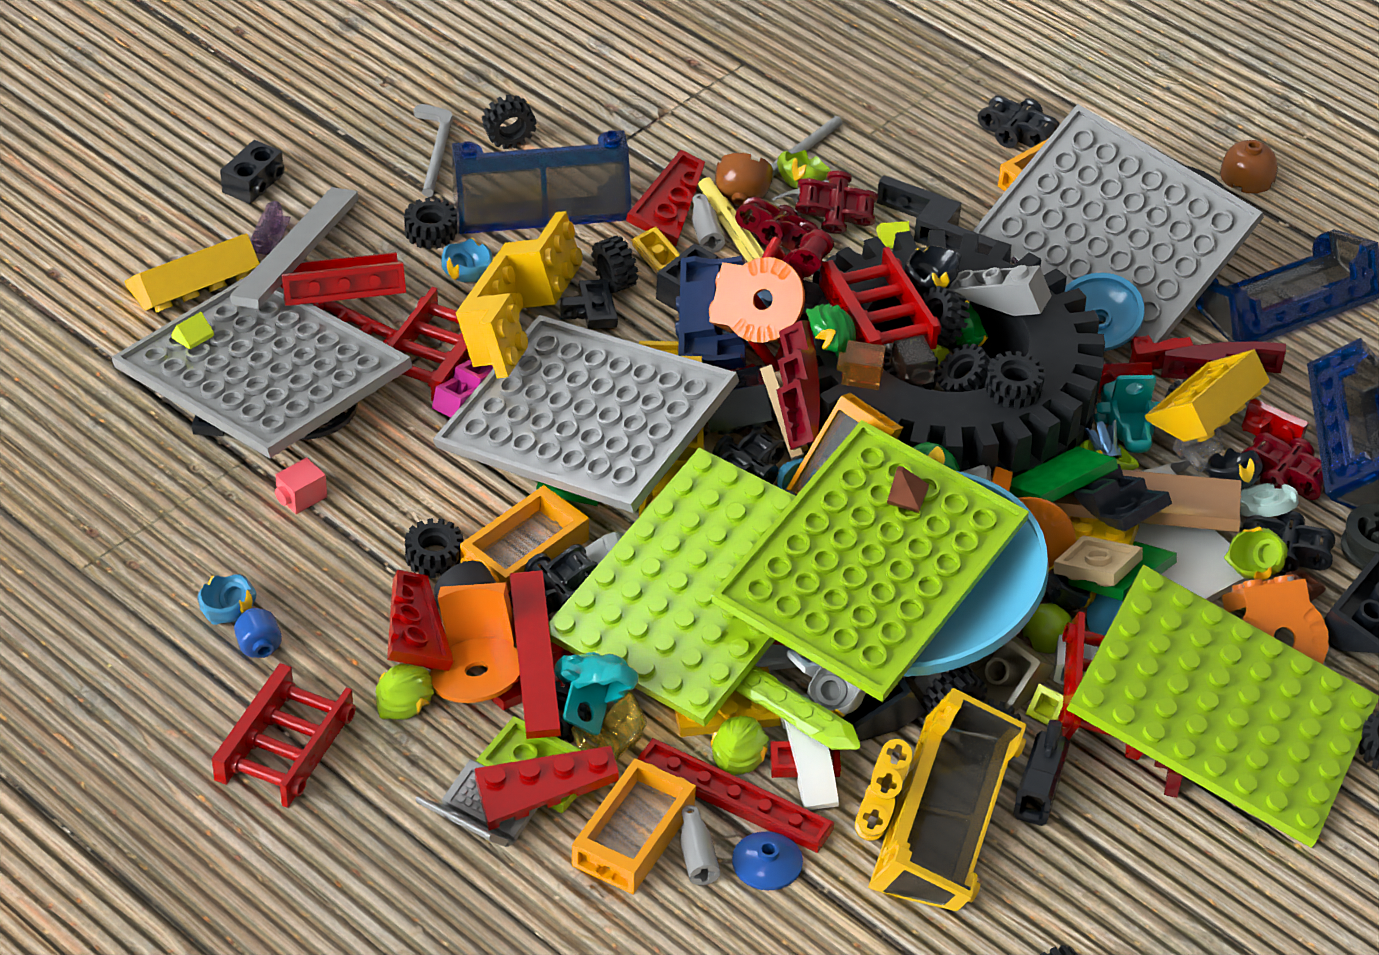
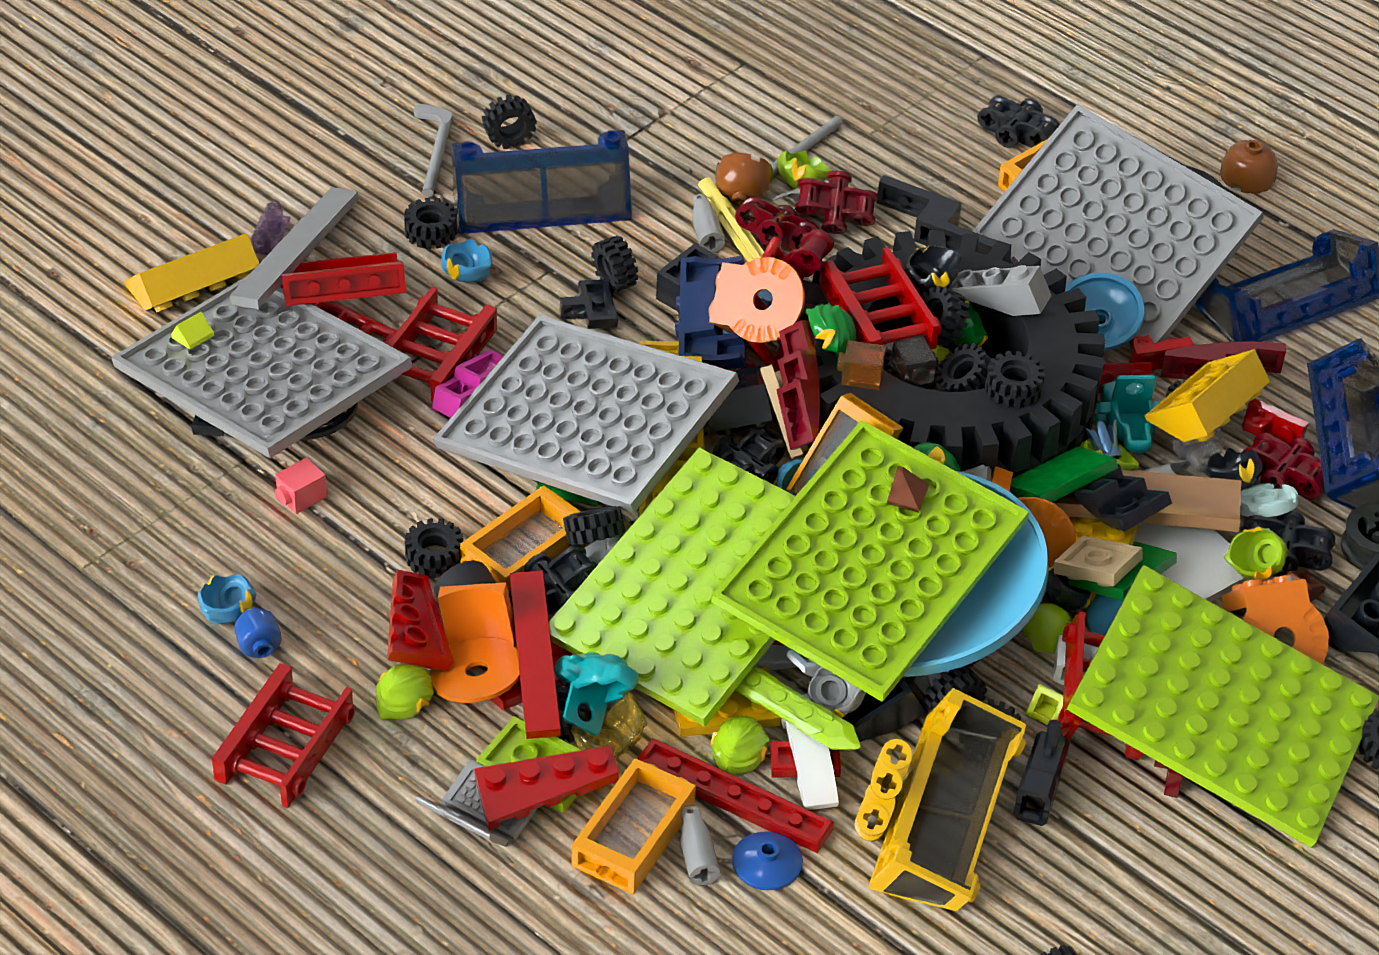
black brick [220,140,284,204] -> none
yellow bracket [456,211,583,378] -> none
red wing [626,150,705,247] -> none
yellow brick [631,226,680,274] -> none
neon yellow slope [876,221,910,249] -> none
dark tan slope [968,636,1056,711] -> none
none -> black tyre [563,506,626,545]

